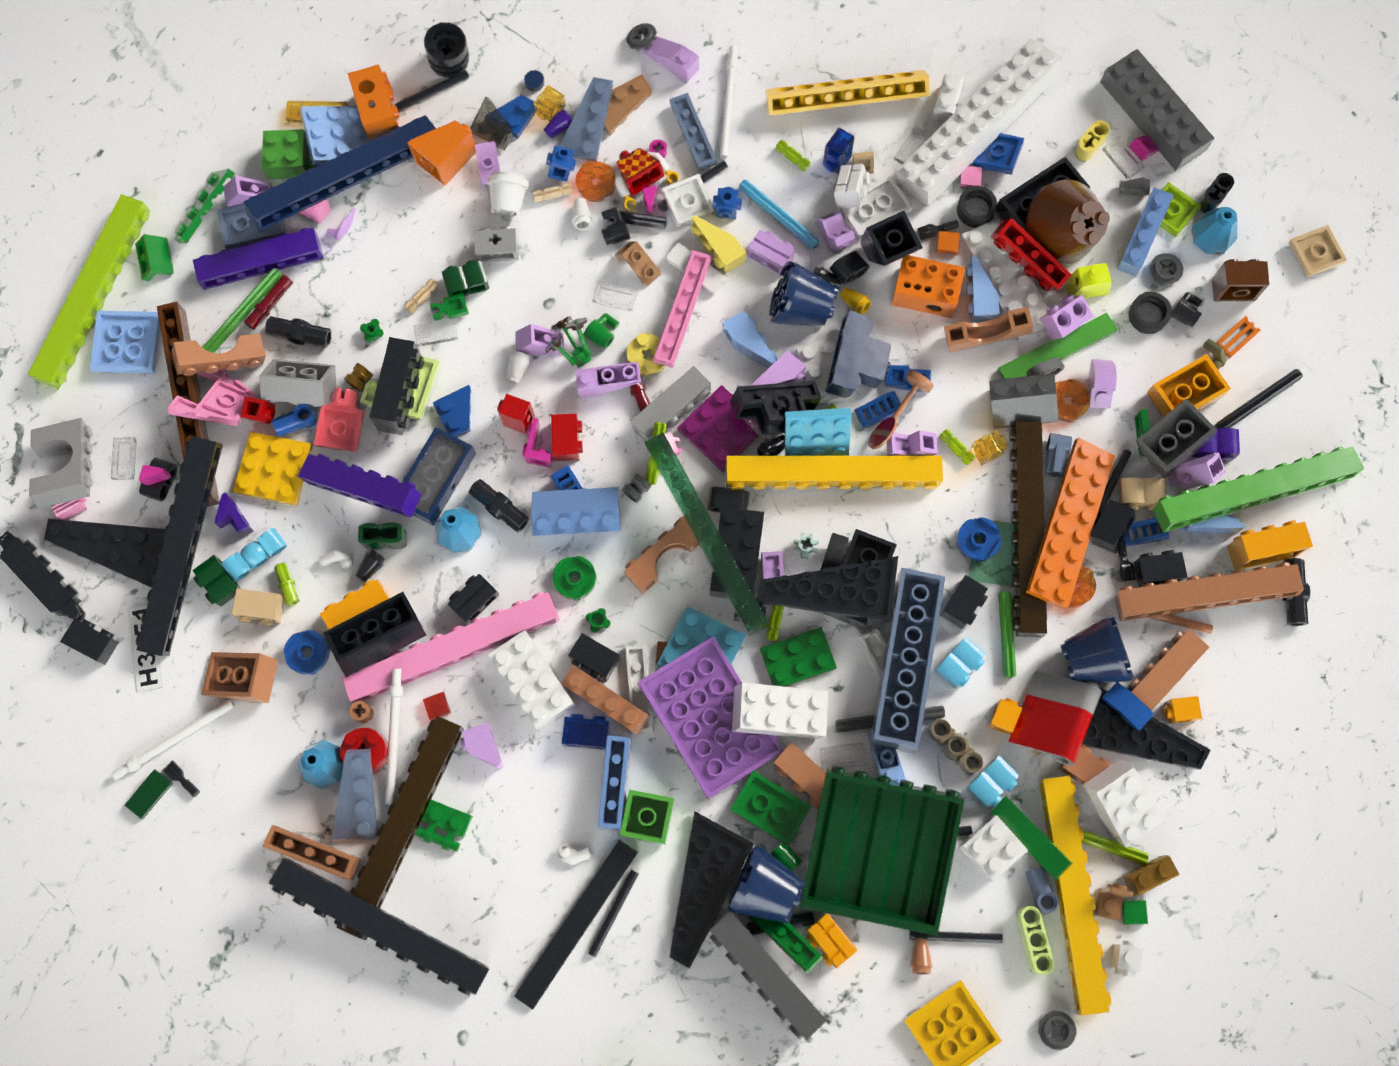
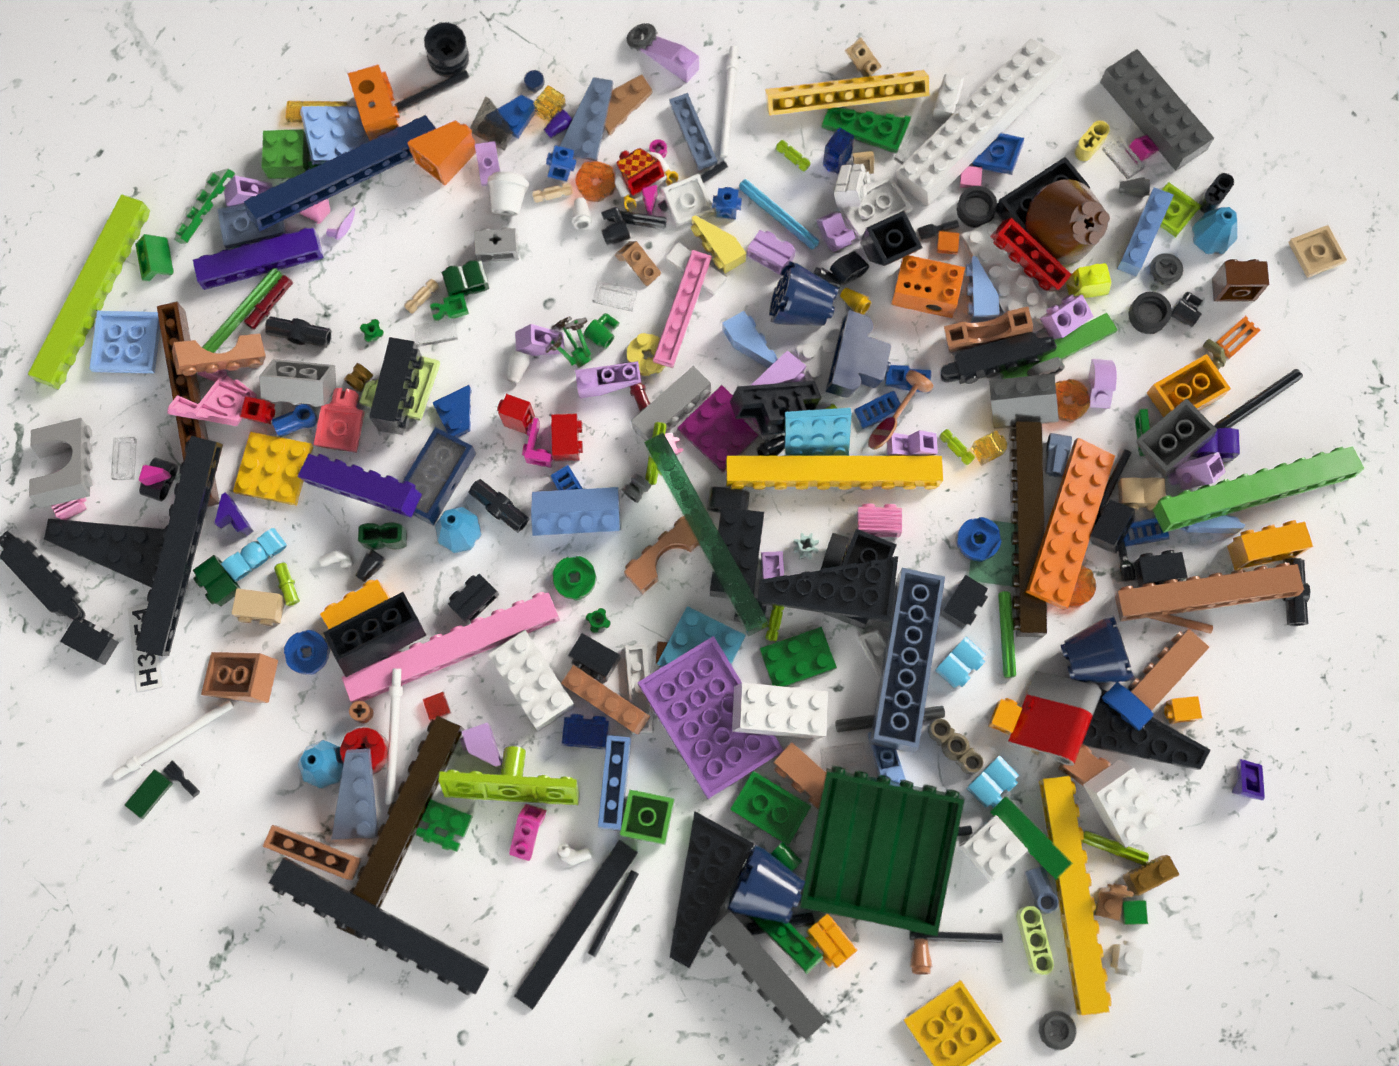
none -> lime plate [439,746,580,805]
none -> dark pink bracket [509,804,547,861]
none -> green wing [821,107,912,154]
none -> tan hips [844,37,882,77]
none -> bright pink brick [857,503,902,538]
none -> black hinge [940,332,1057,384]
none -> dark purple slope [1232,759,1265,801]

